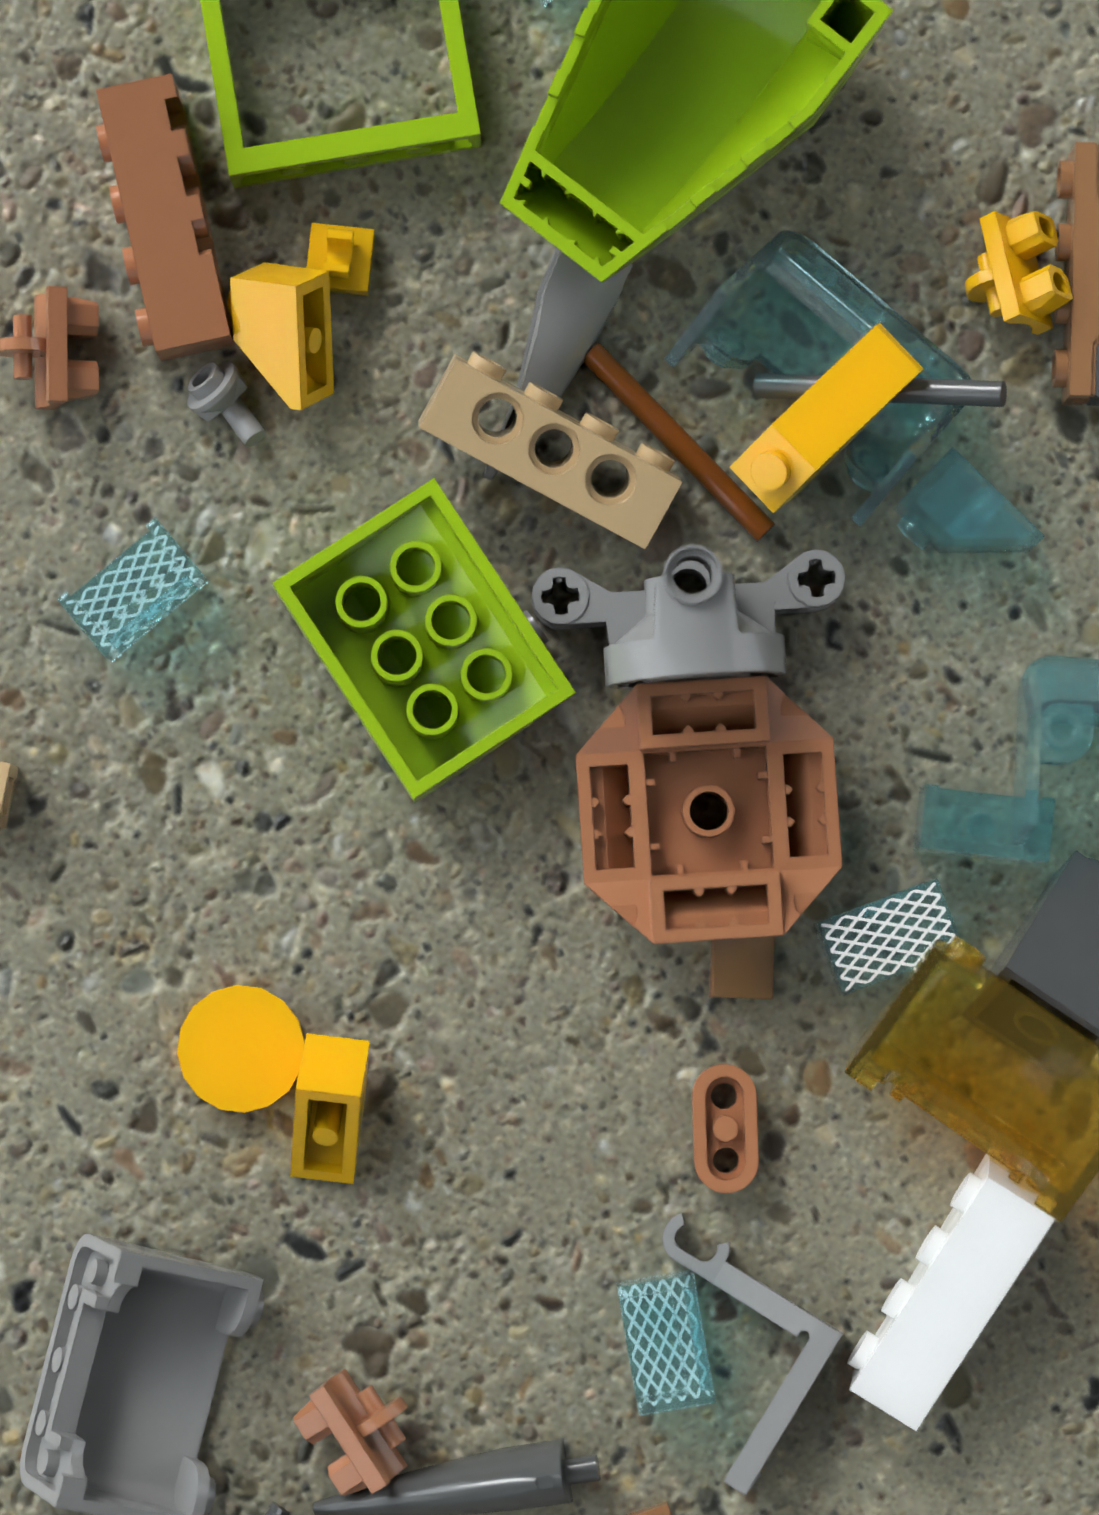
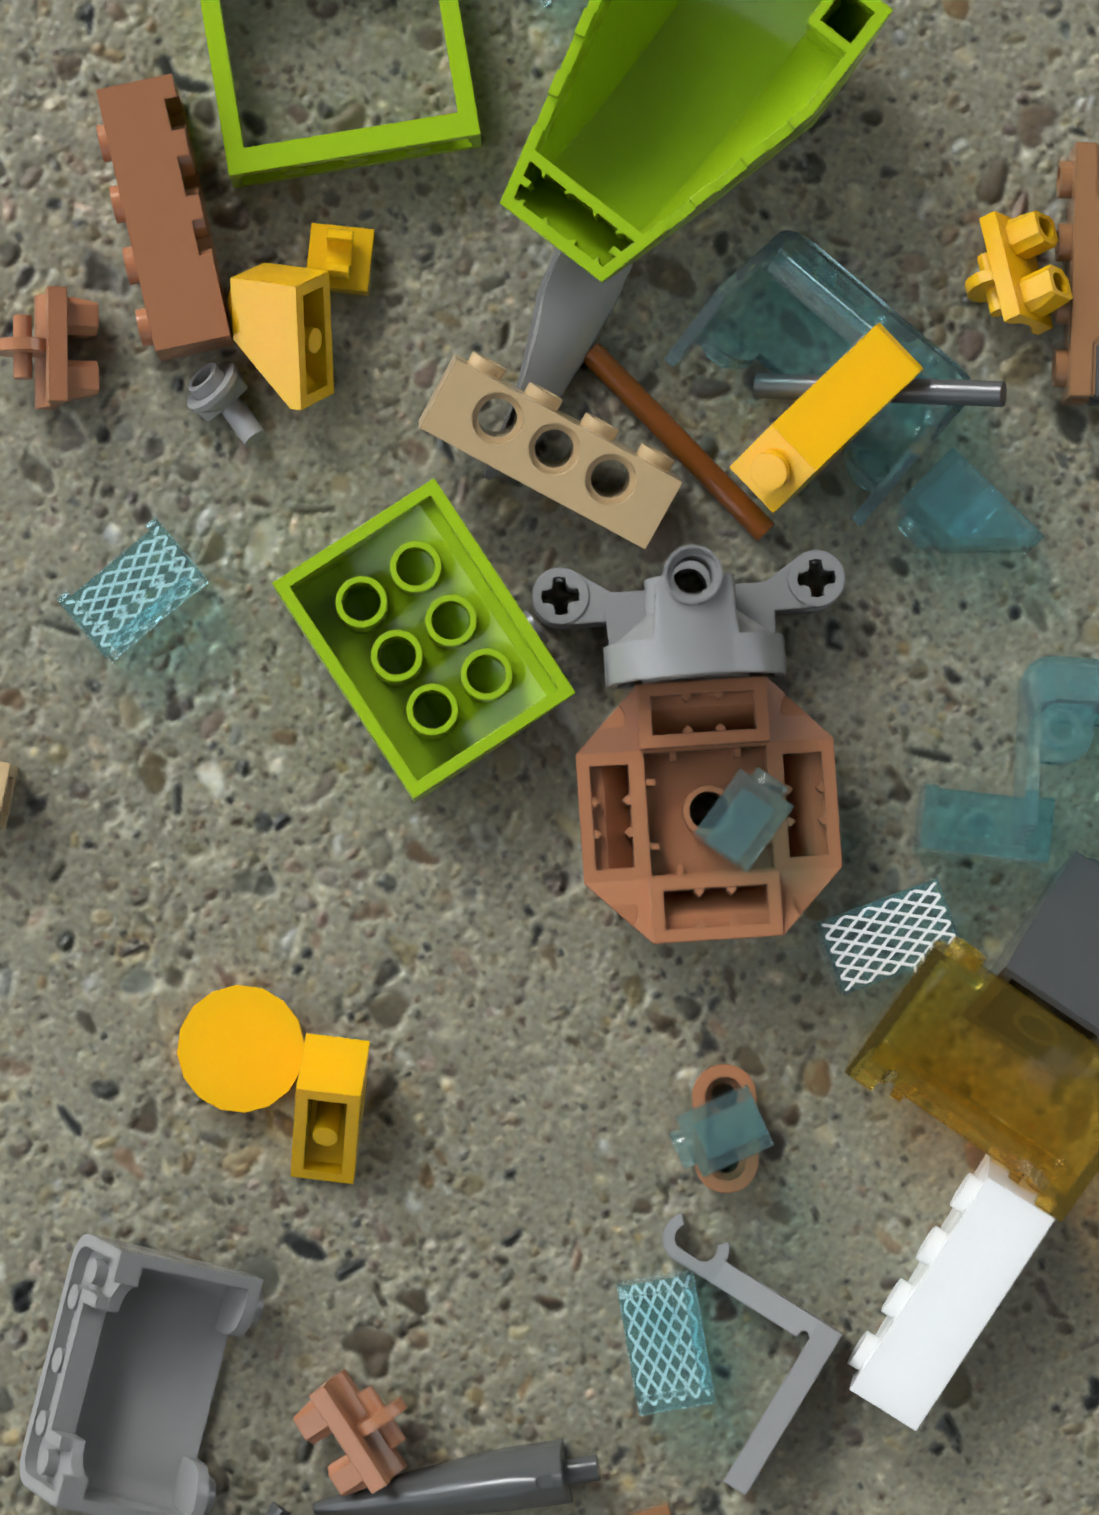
medium nougat slope [709,936,775,999] -> none
none -> clear light blue brick [669,1084,774,1177]
none -> clear light blue brick [693,767,794,873]

